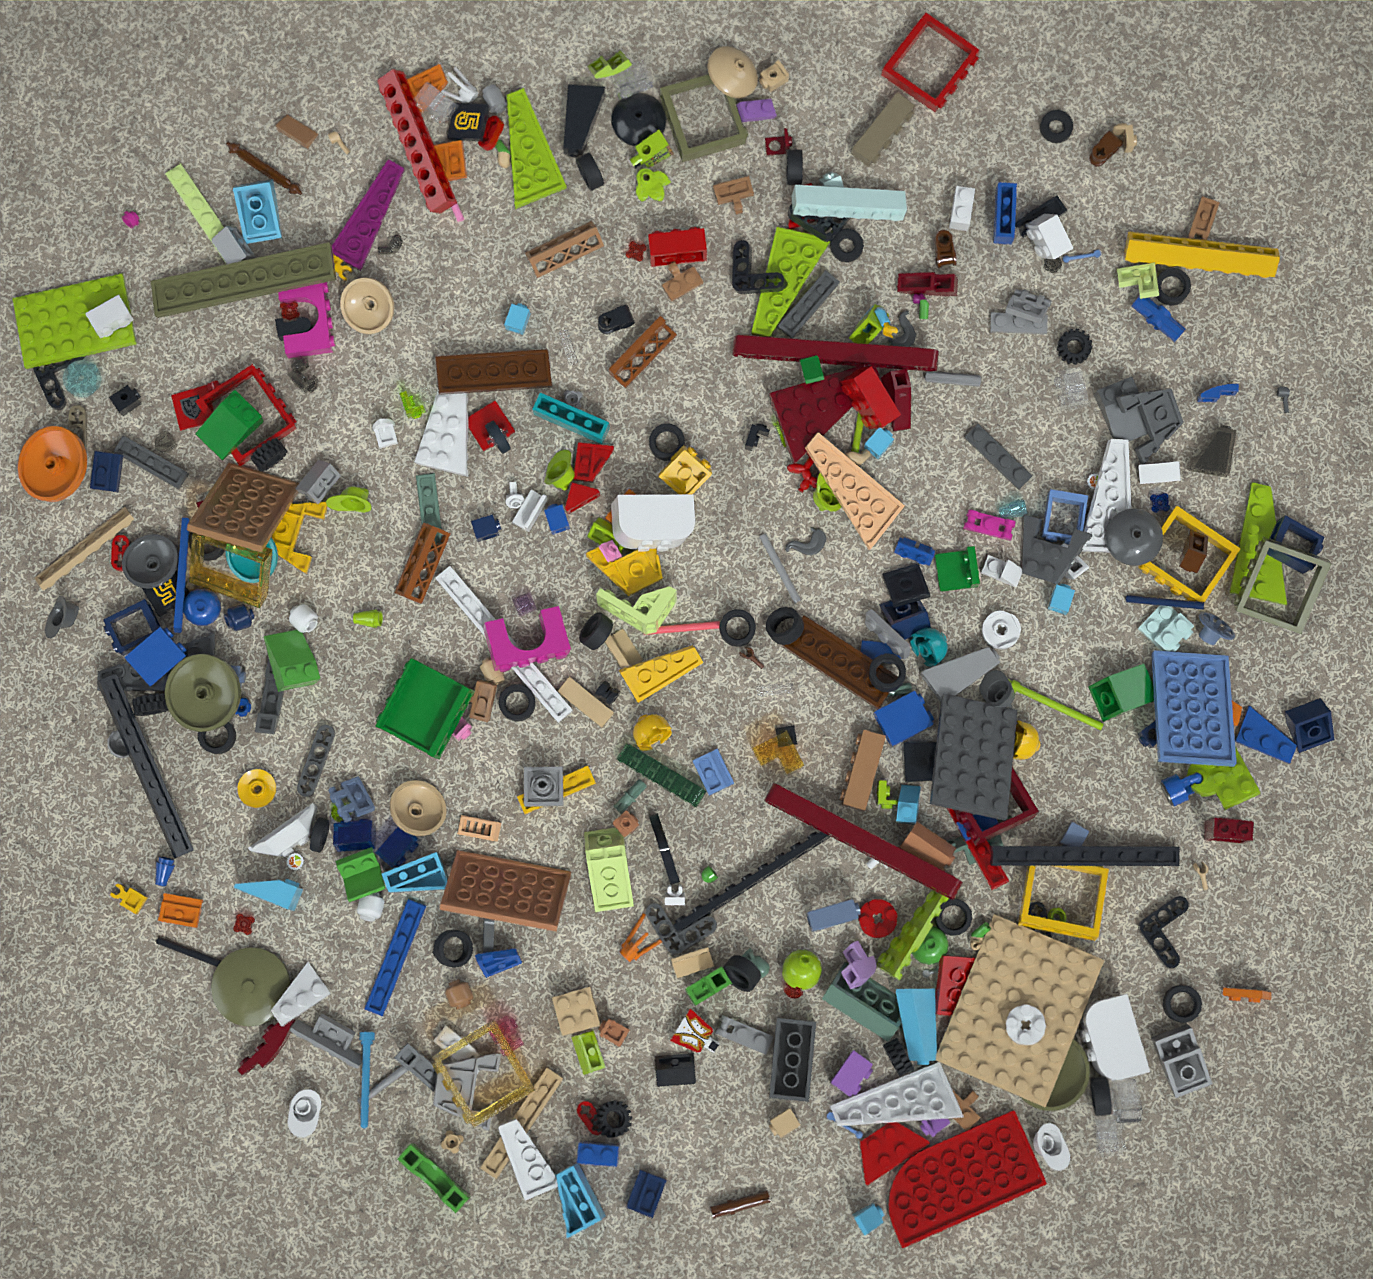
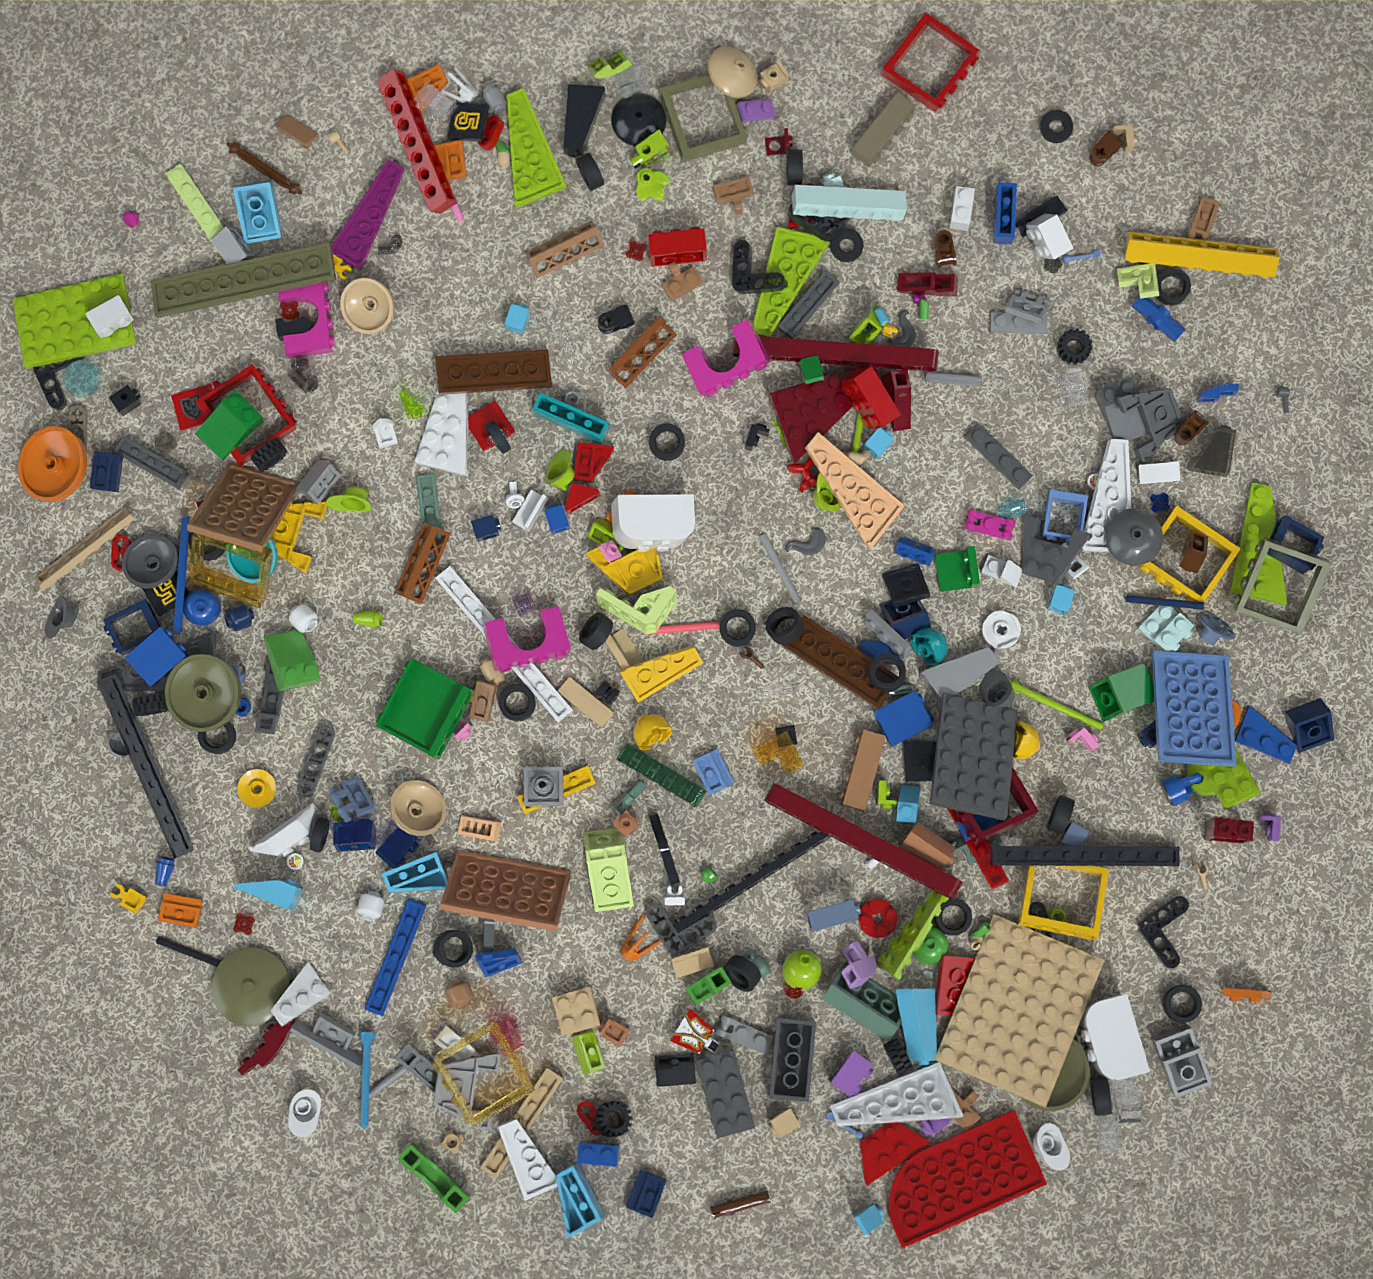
bright green bracket [335,847,385,902] -> none
yellow plate [658,445,712,495] -> none
white plate [1006,1005,1046,1045] -> none
none -> dark pink arch [681,319,771,397]
none -> dark grey brick [696,1050,755,1139]
none -> black tyre [1047,795,1075,834]
none -> bright pink bracket [1067,727,1099,752]
none -> reddish brown piece [1174,410,1210,446]
none -> medium lavender bracket [1258,813,1281,842]

